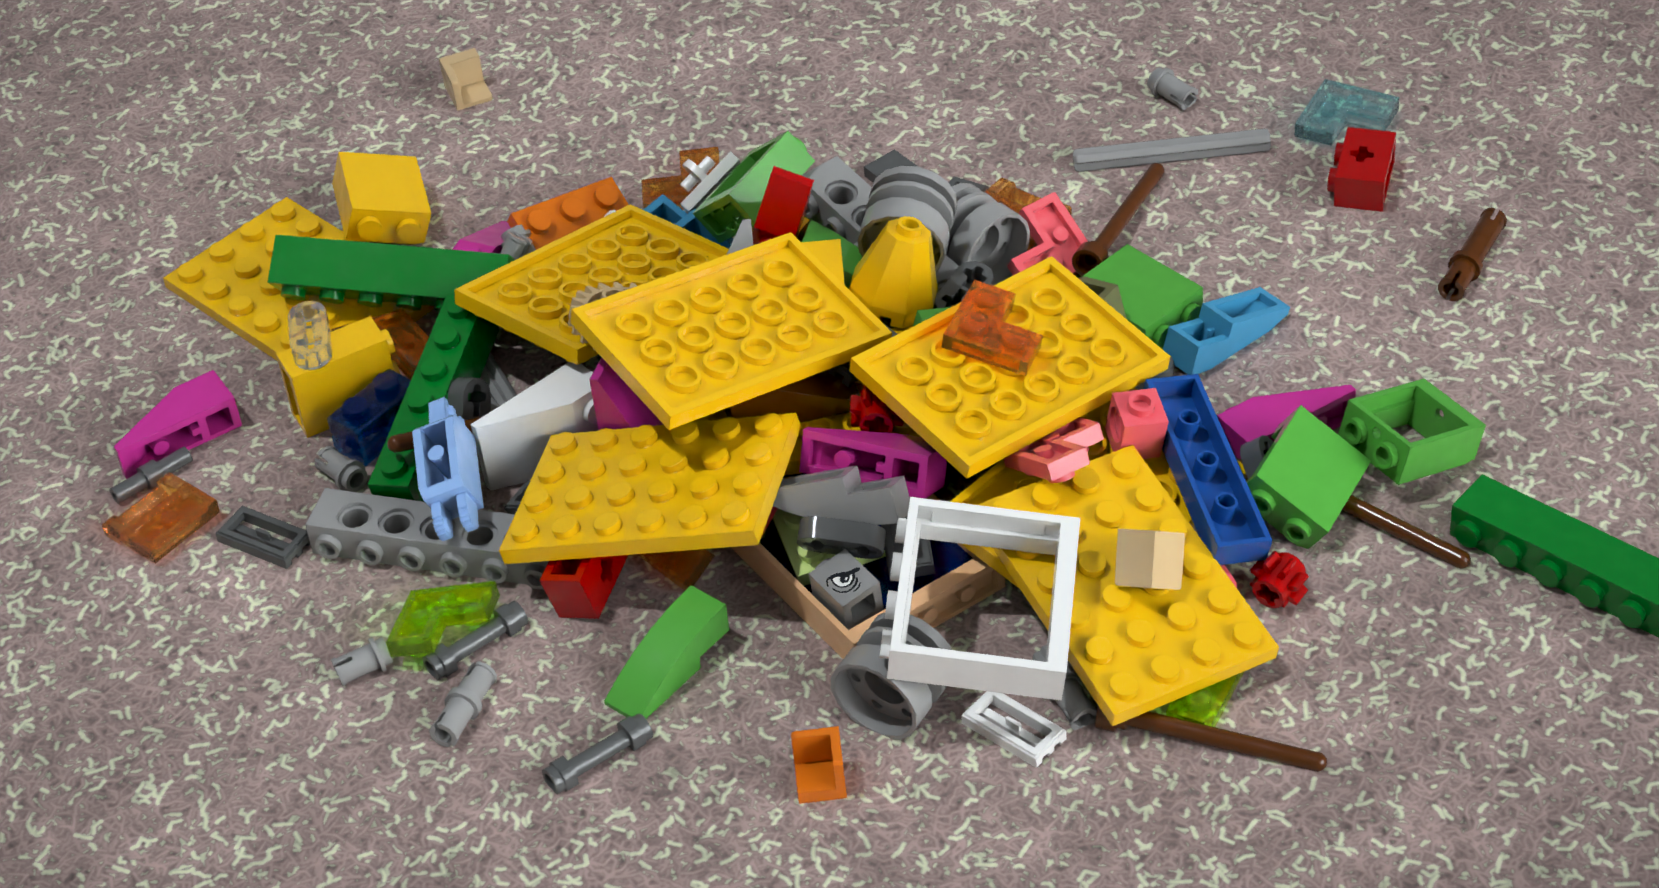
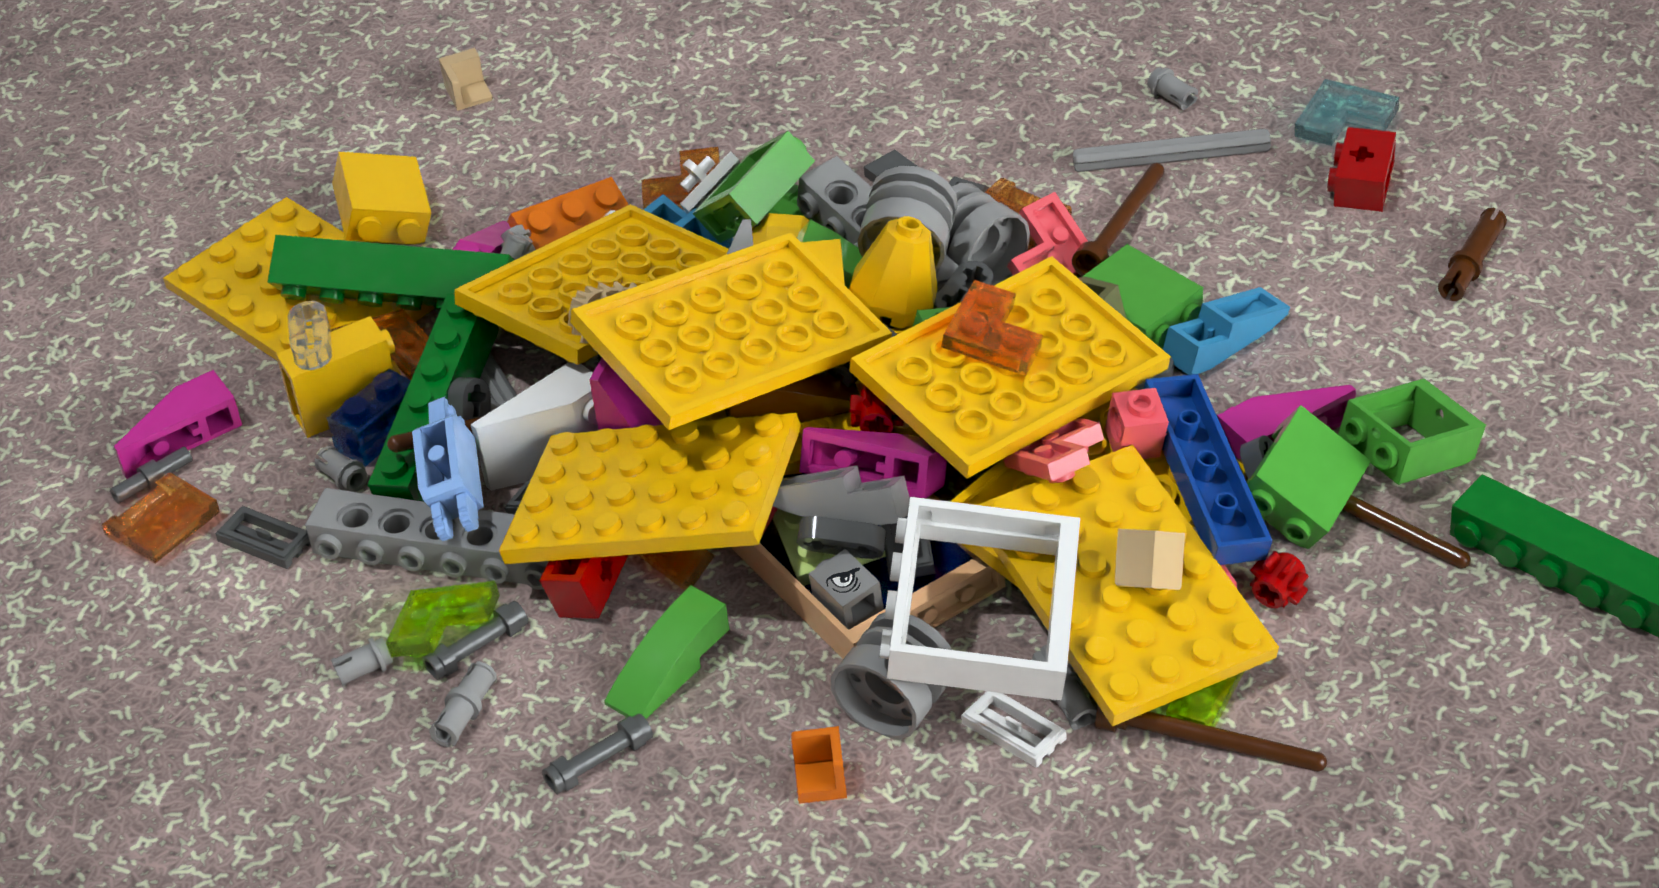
red slope [752,166,814,245] -> none

